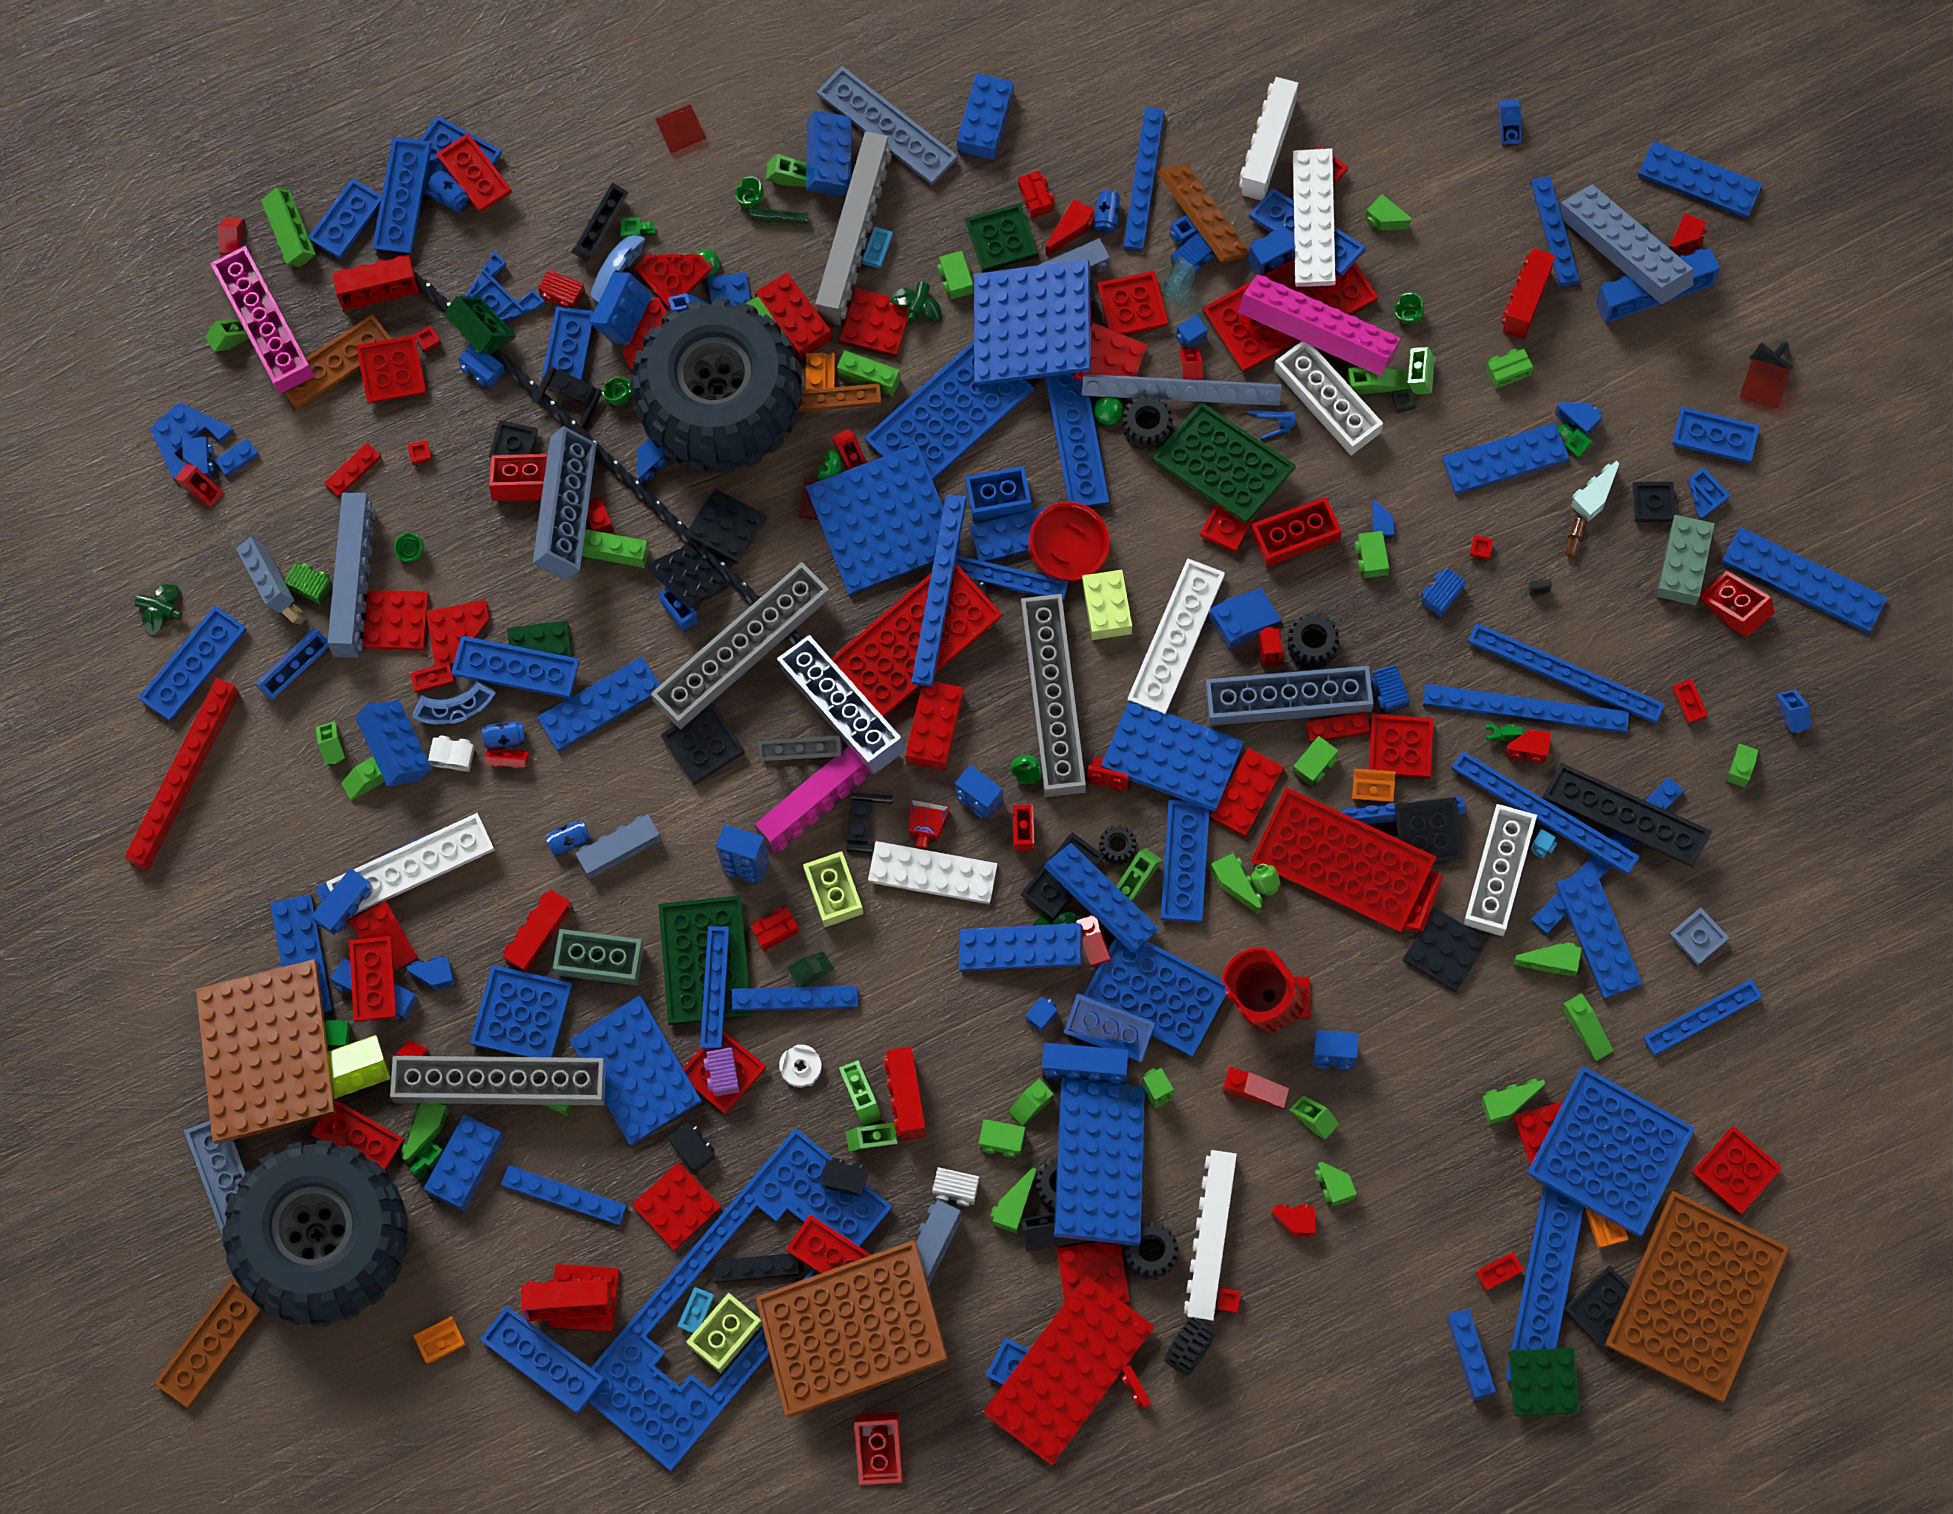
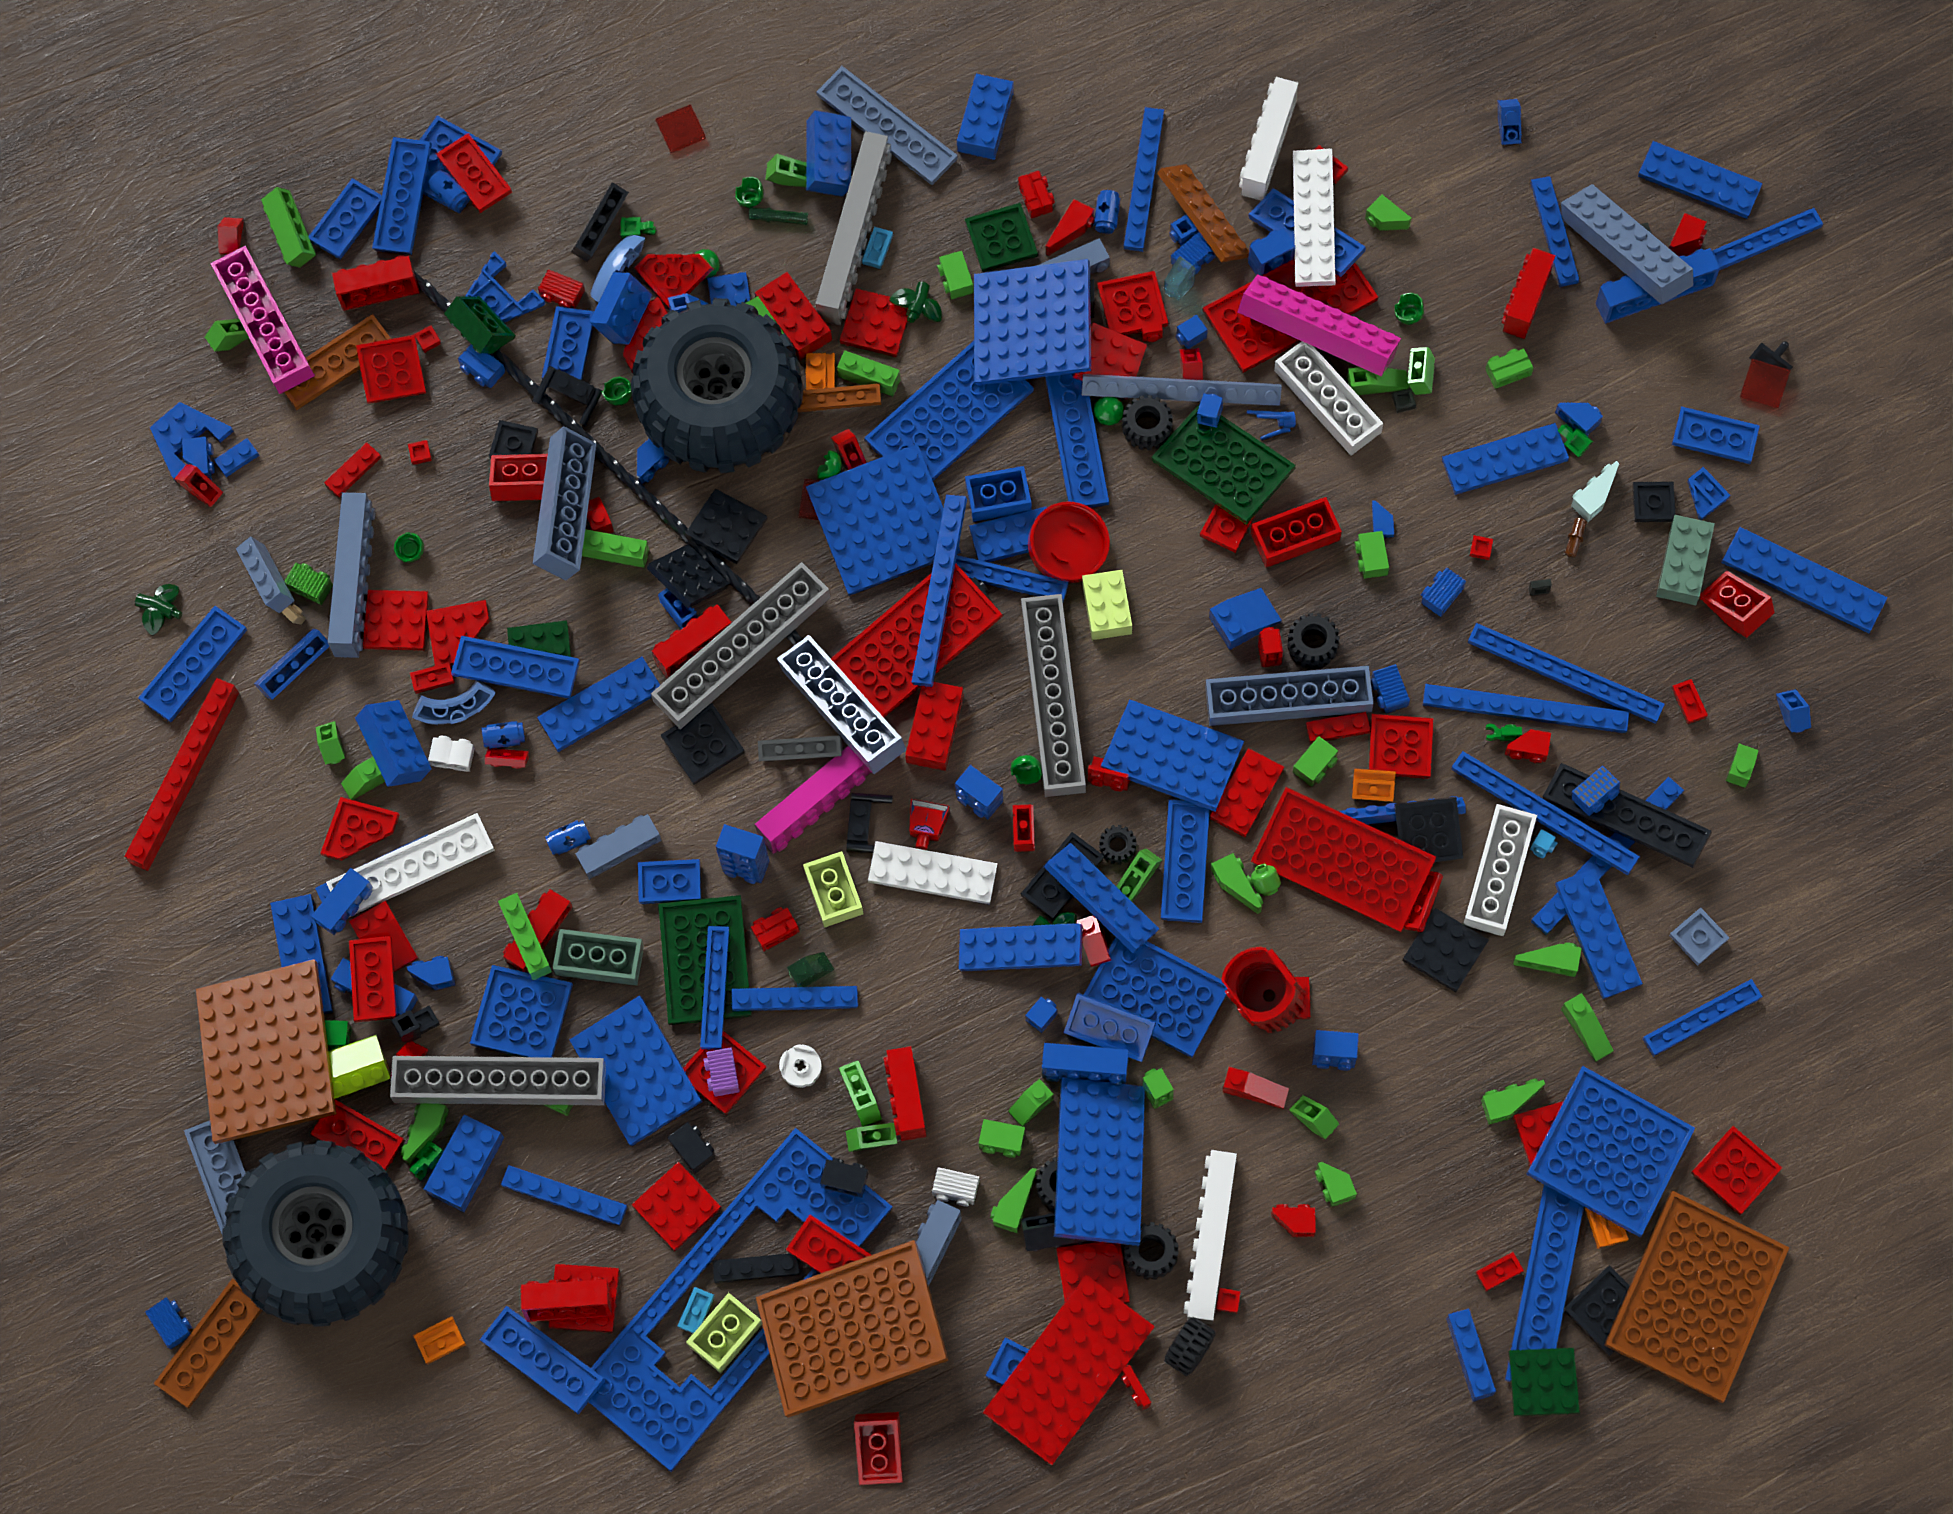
white plate [1127,559,1225,715] -> none
none -> blue brick [145,1297,193,1349]
none -> red plate [321,797,399,861]
none -> black brick [391,1005,440,1043]
none -> bright green brick [498,893,552,980]
none -> blue plate [638,859,701,904]
none -> red brick [652,604,732,679]
none -> red plate [1141,323,1163,342]
none -> blue brick [1197,393,1223,428]
none -> blue brick [1572,766,1620,816]
none -> blue plate [1712,208,1823,270]

